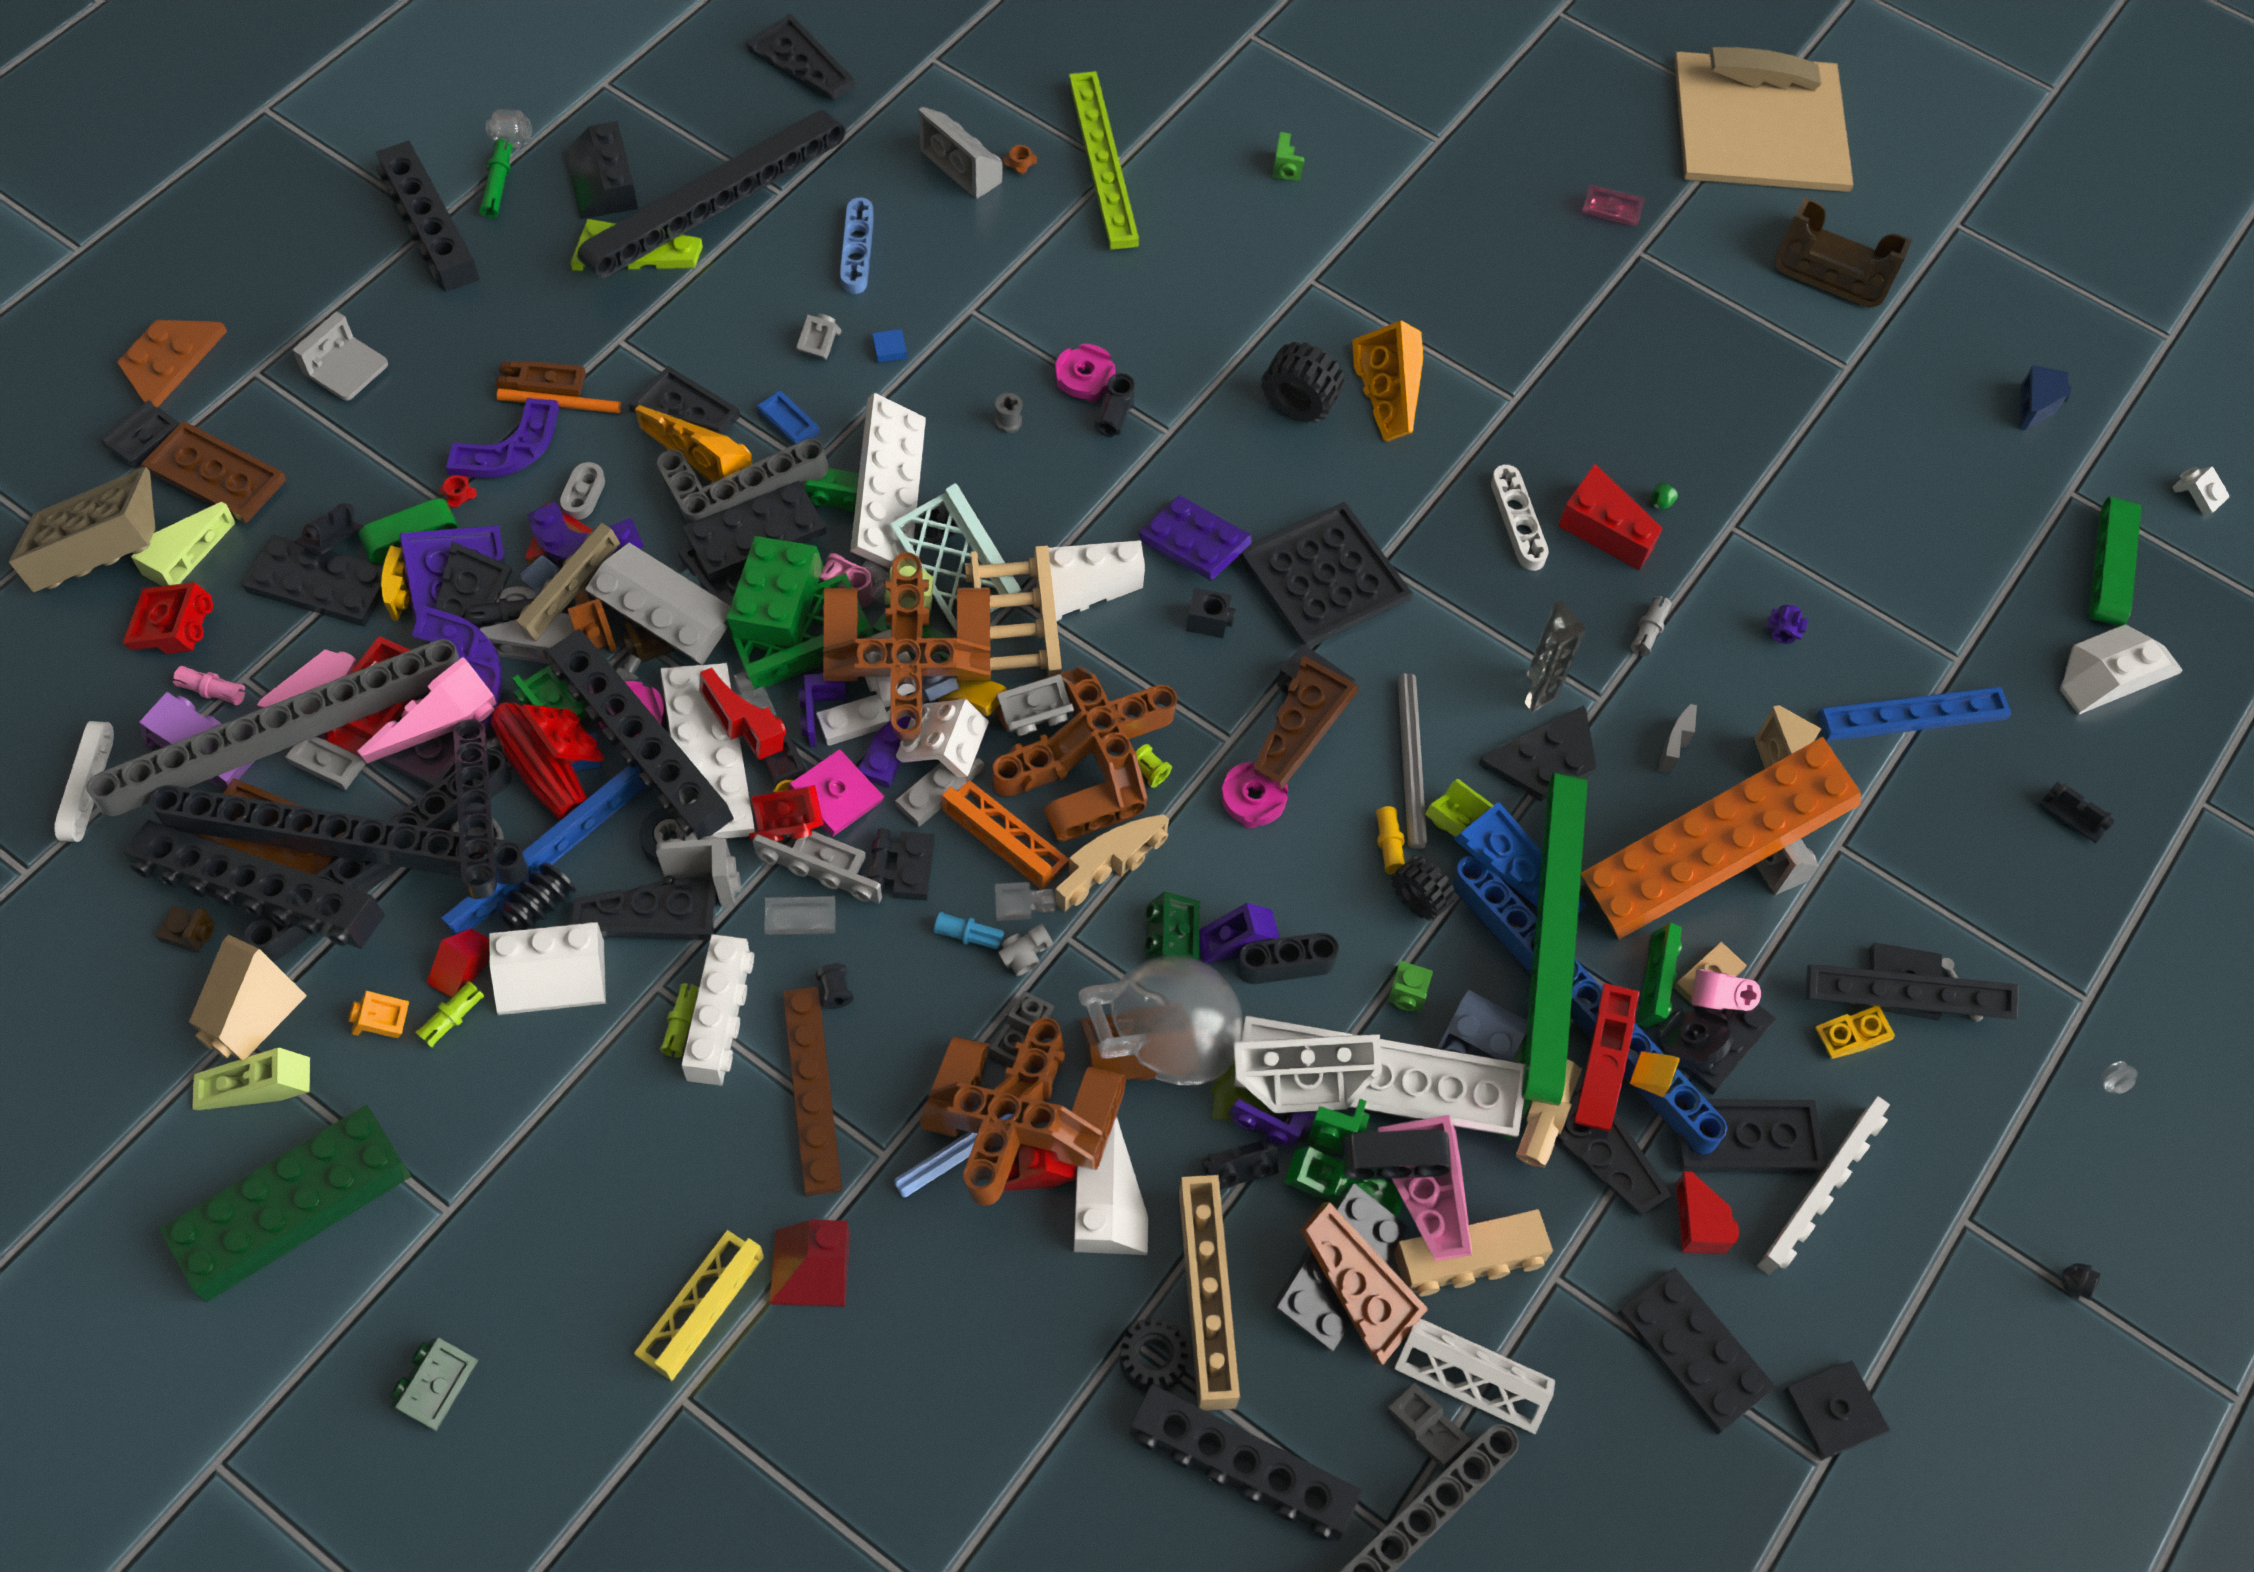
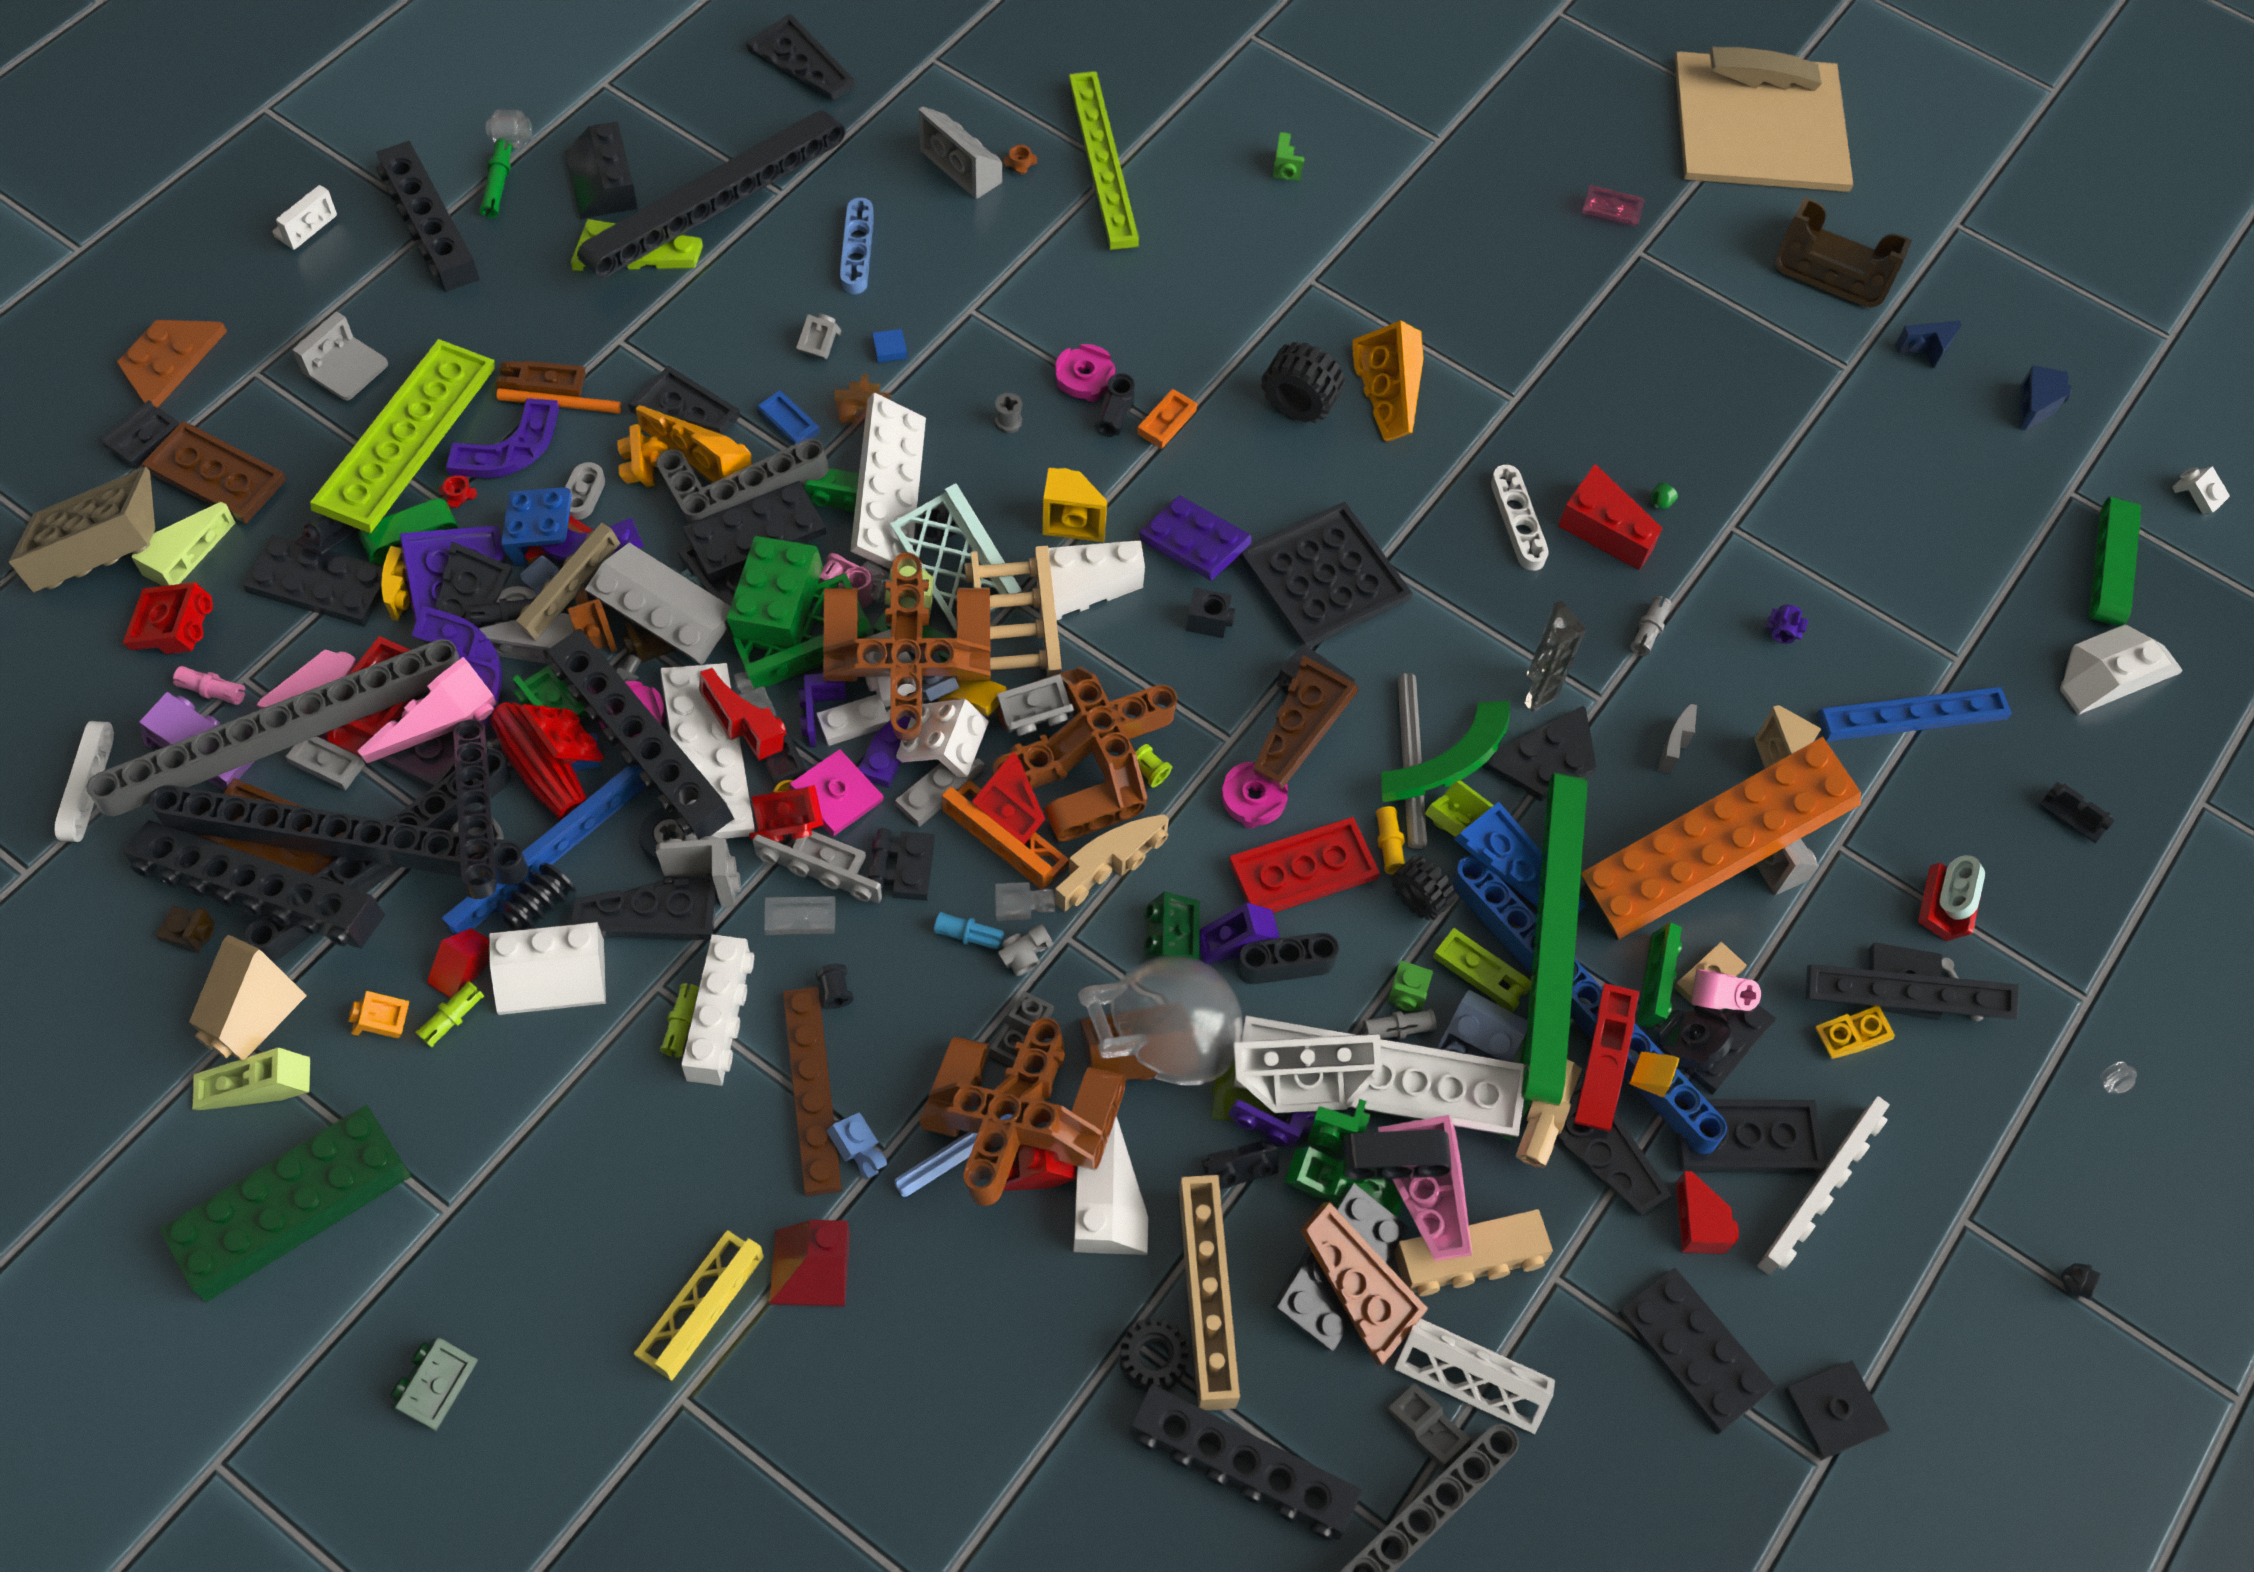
none -> white bracket [273,185,337,250]
none -> lime plate [310,339,495,533]
none -> blue bracket [501,487,572,566]
none -> light orange hips [617,424,669,488]
none -> medium blue plate [826,1112,887,1180]
none -> clear orange hips [834,373,891,423]
none -> red wing [972,752,1046,845]
none -> yellow slope [1042,468,1107,542]
none -> orange plate [1137,389,1197,449]
none -> red plate [1229,817,1380,913]
none -> light grey pin [1363,1009,1436,1040]
none -> green tile [1381,700,1510,802]
none -> lime plate [1433,928,1531,1013]
none -> dark blue slope [1895,320,1962,368]
none -> red bracket [1918,862,1981,941]
none -> light aqua plate [1940,855,1985,919]

